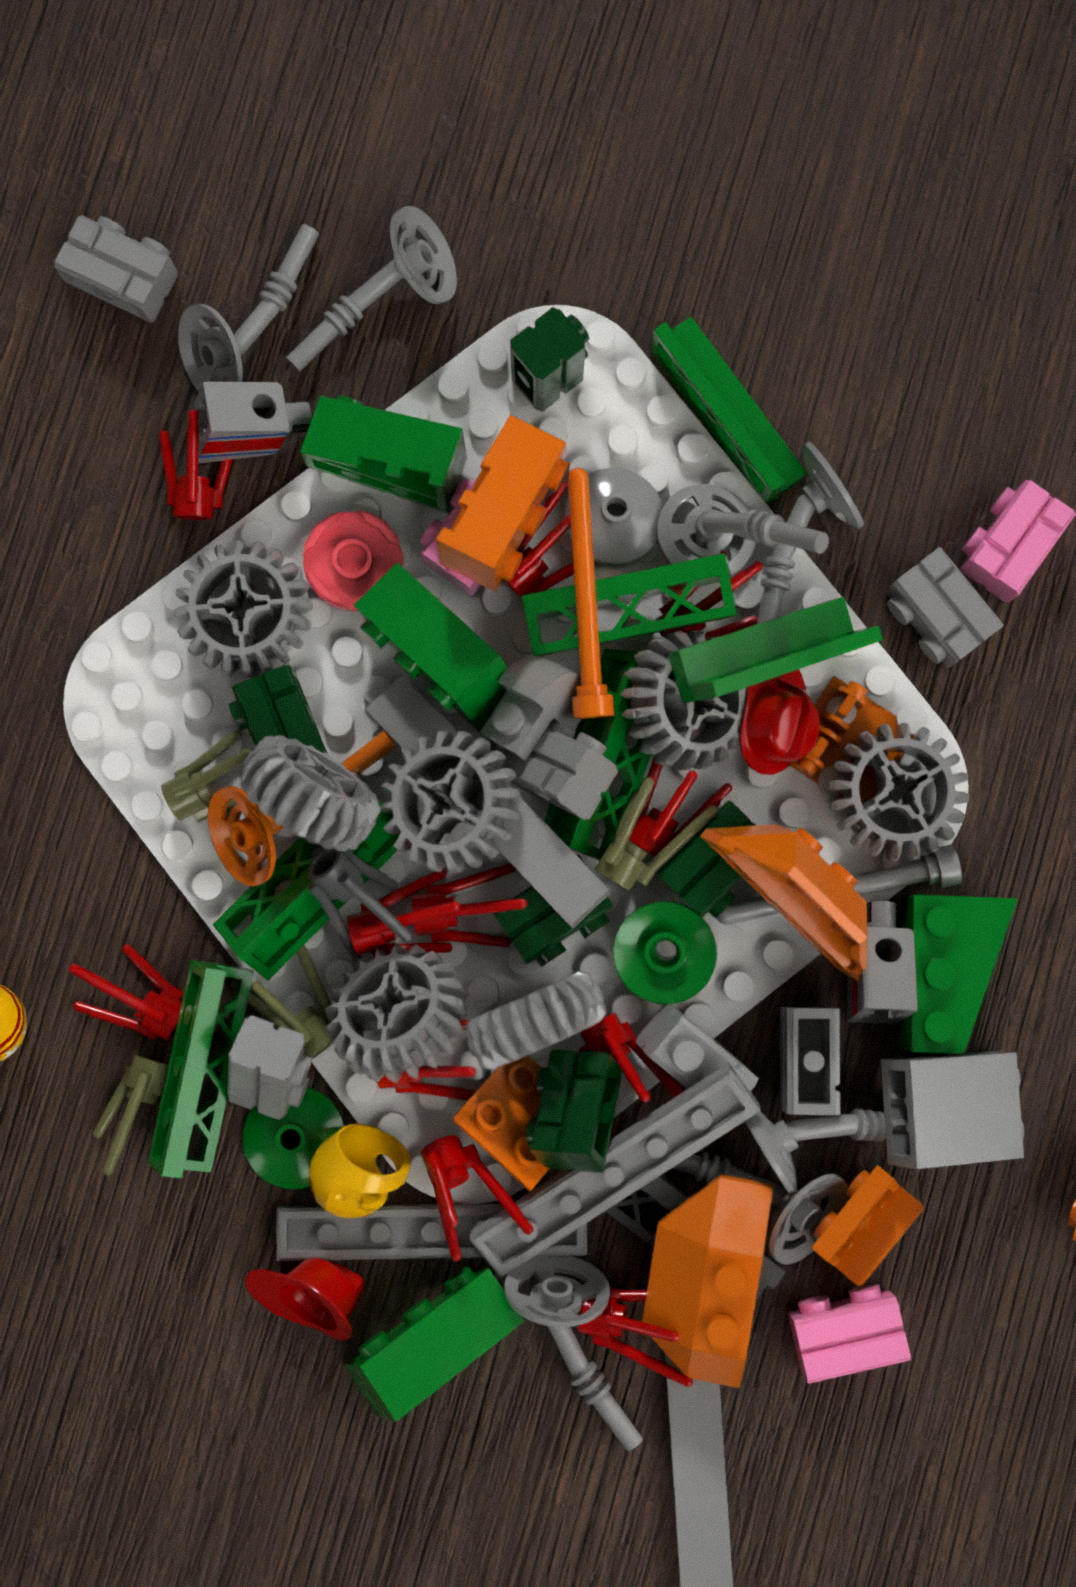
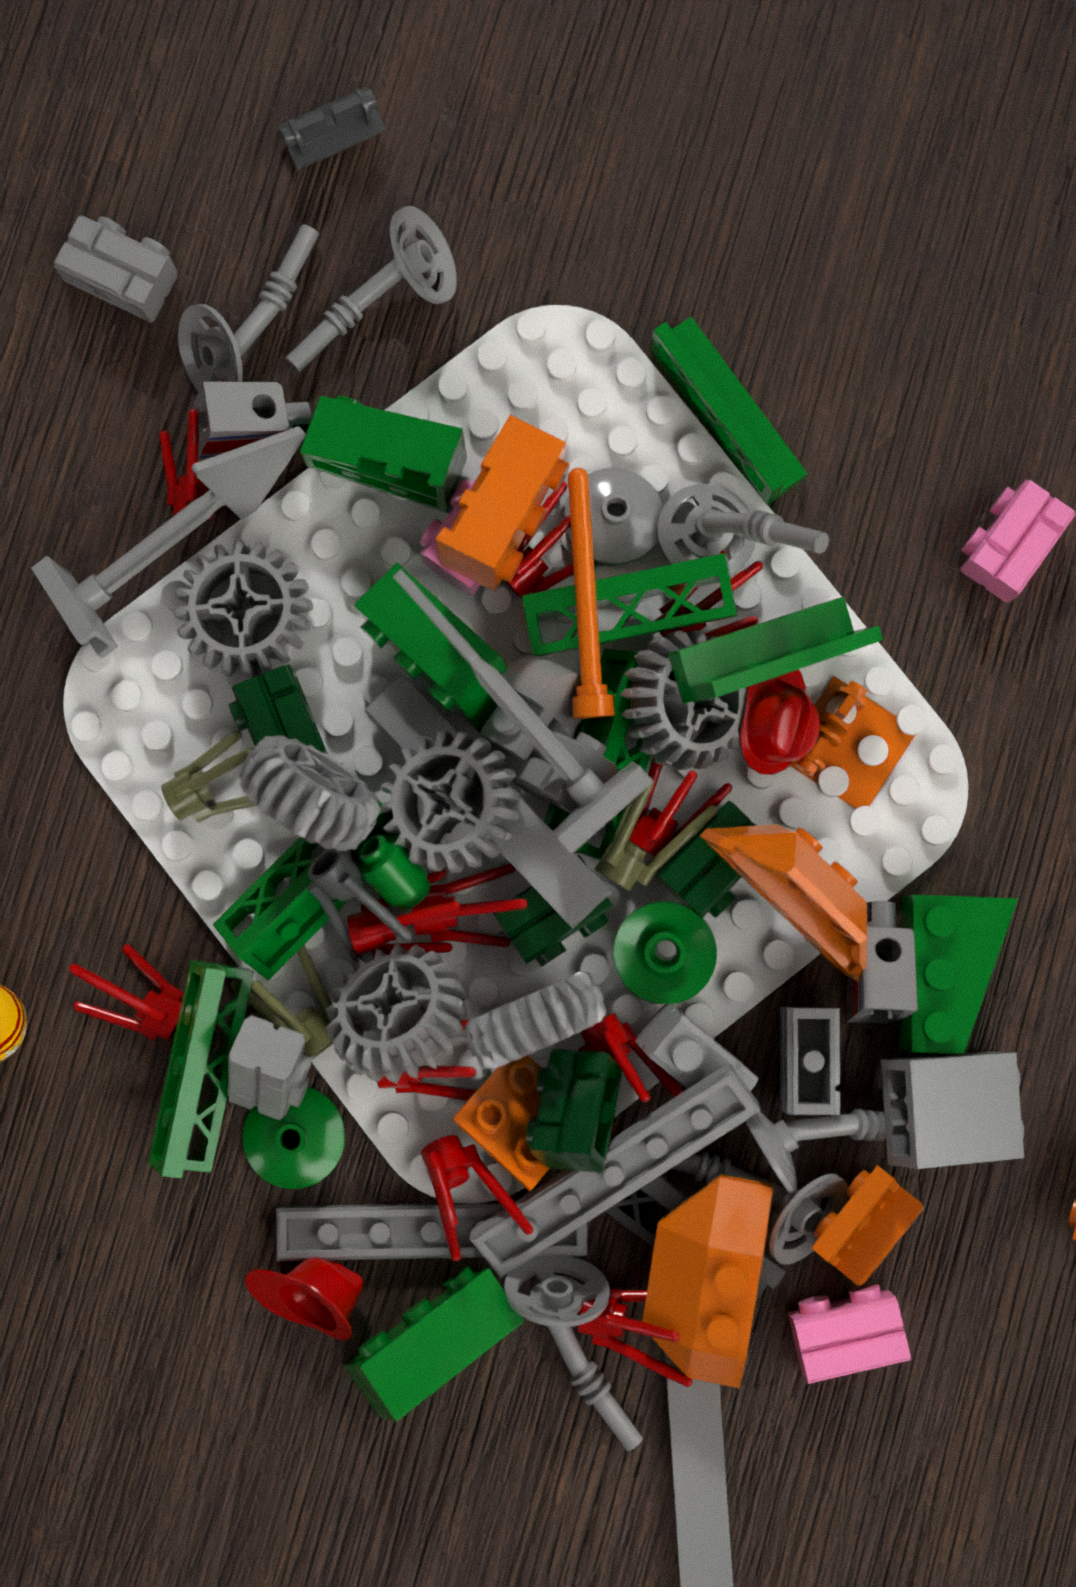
olive plant [93,1055,169,1176] -> none
orange dish [208,731,396,886] -> none
coral tile [303,510,404,612] -> none
yellow helmet [309,1124,411,1219] -> none
dark green brick [510,307,590,412] -> none
light grey piece [716,844,962,925] -> none
light grey dish [757,441,864,624] -> none
light grey gear [828,723,970,862] -> none
light grey brick [885,547,1004,669] -> none
none -> light grey piece [31,427,306,659]
none -> dark grey hinge [277,87,386,170]
none -> green brick [356,834,430,910]
none -> light grey piece [393,569,653,854]

